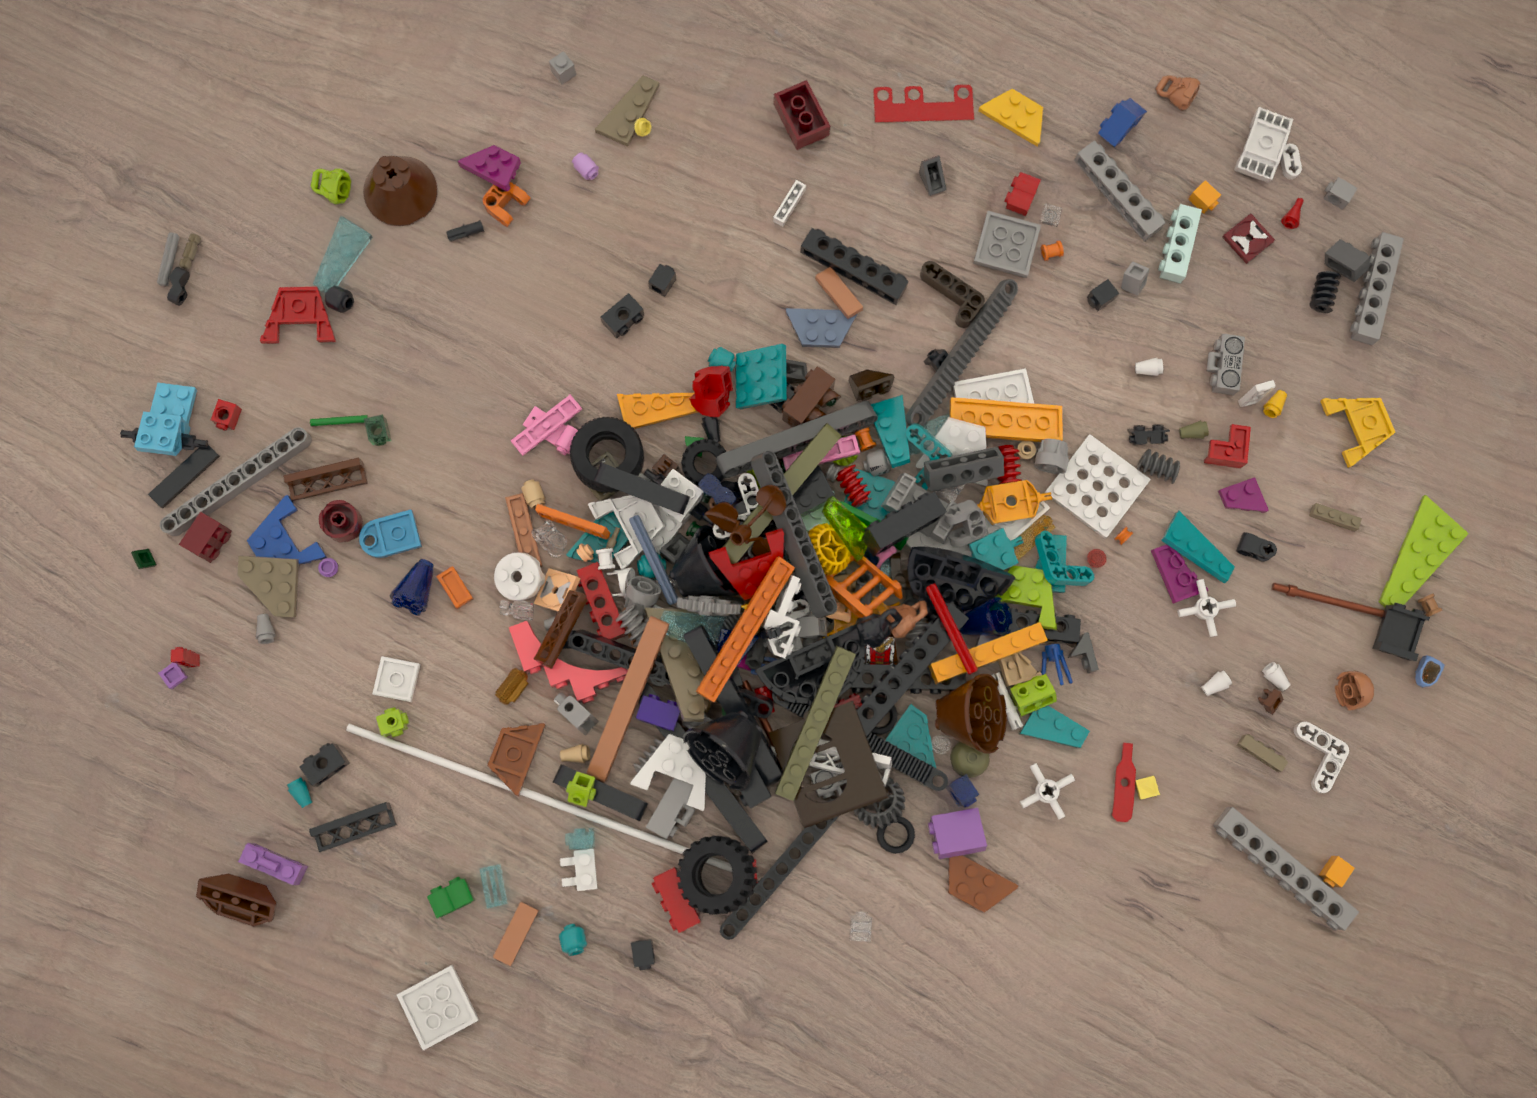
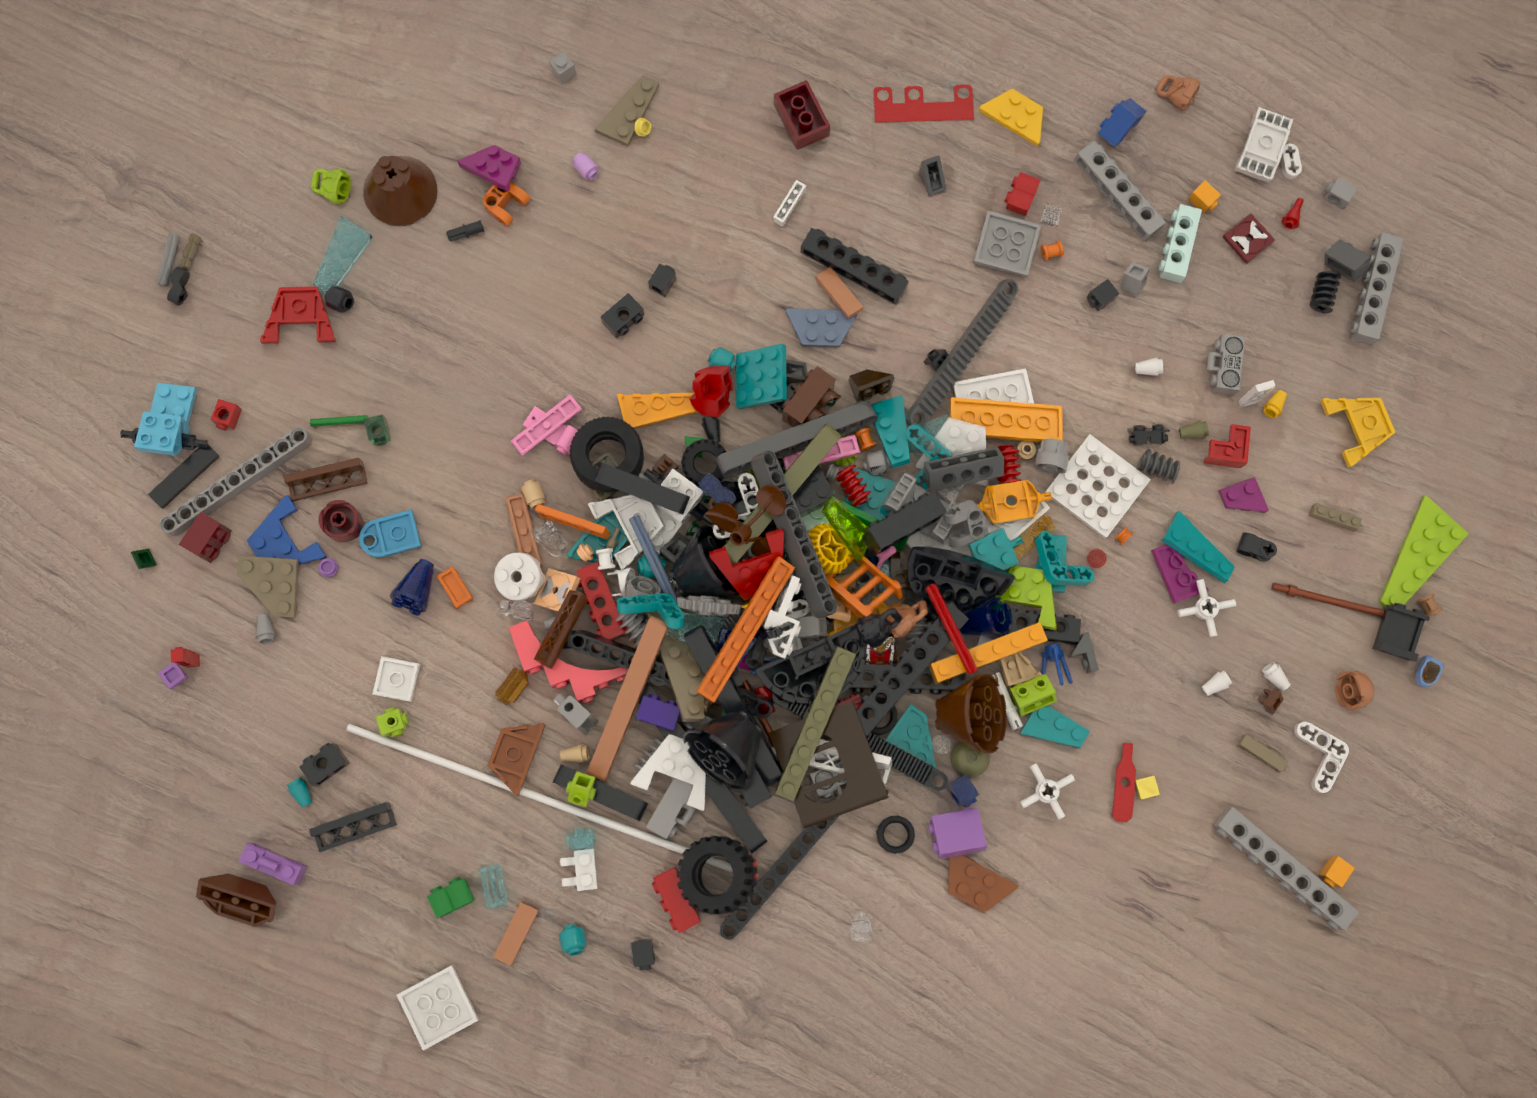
dark grey gear [854,776,906,829] -> none
dark brown beam [920,261,985,328] -> none
none -> teal beam [617,593,684,629]

